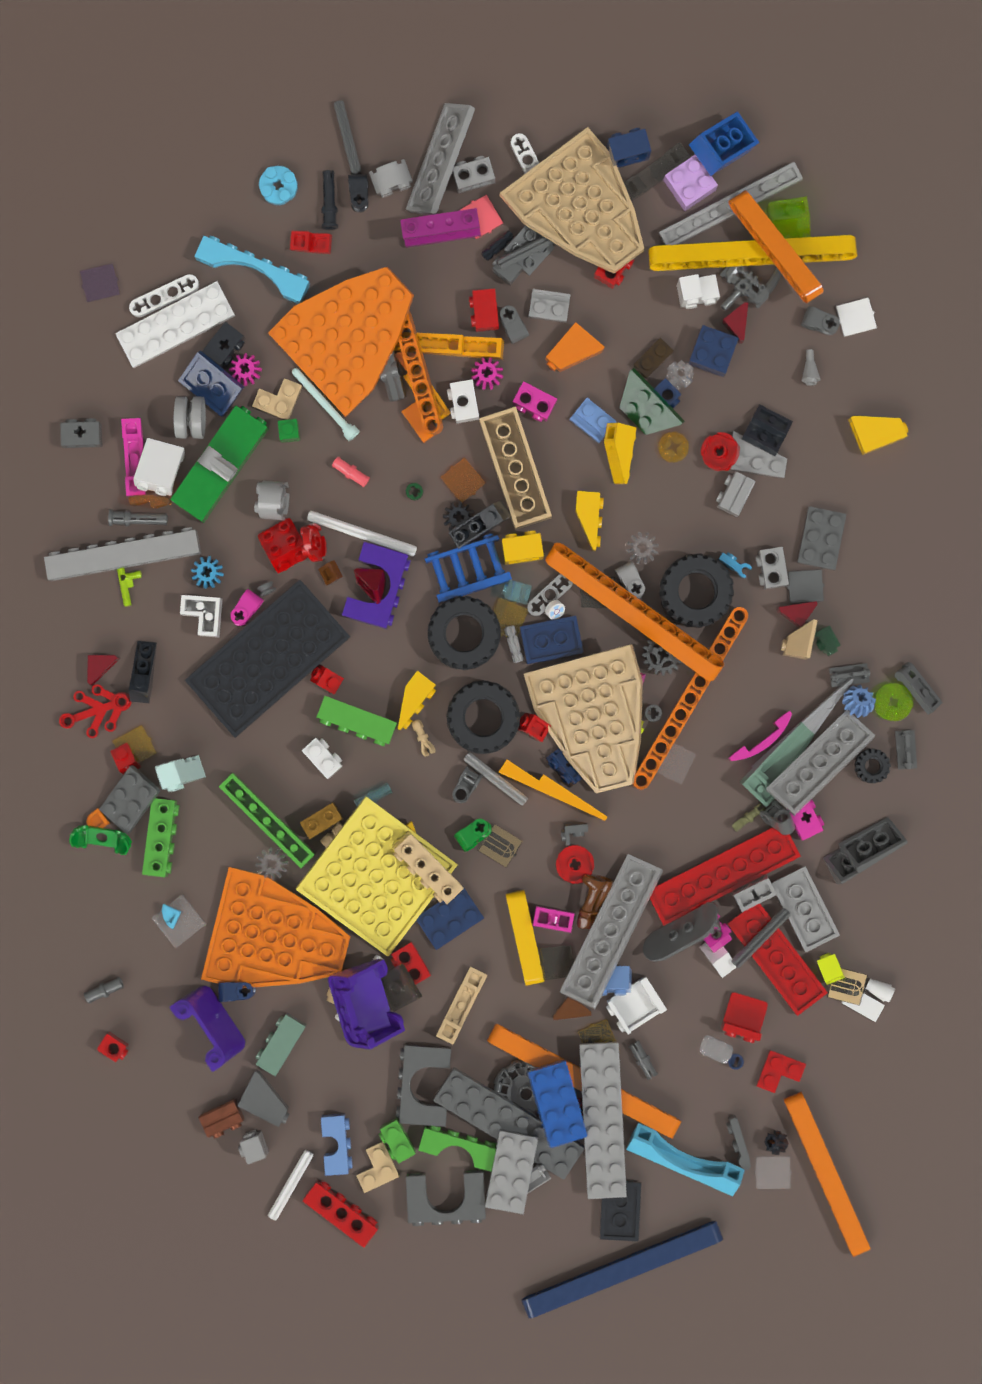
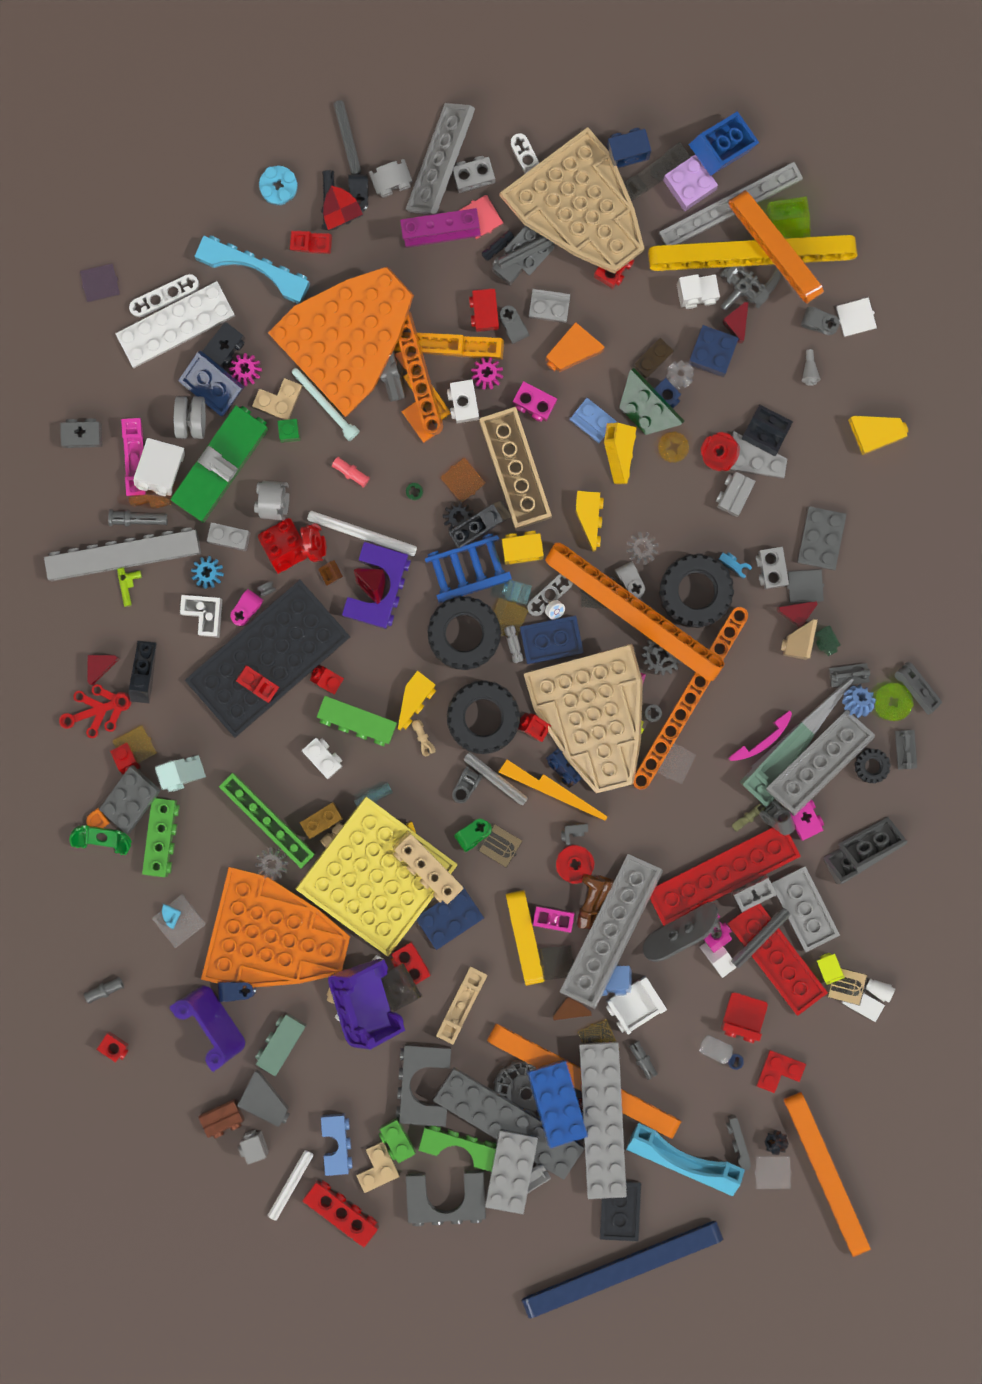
none -> light grey brick [207,523,251,552]
none -> red slope [235,665,279,703]
none -> shield [323,186,363,231]

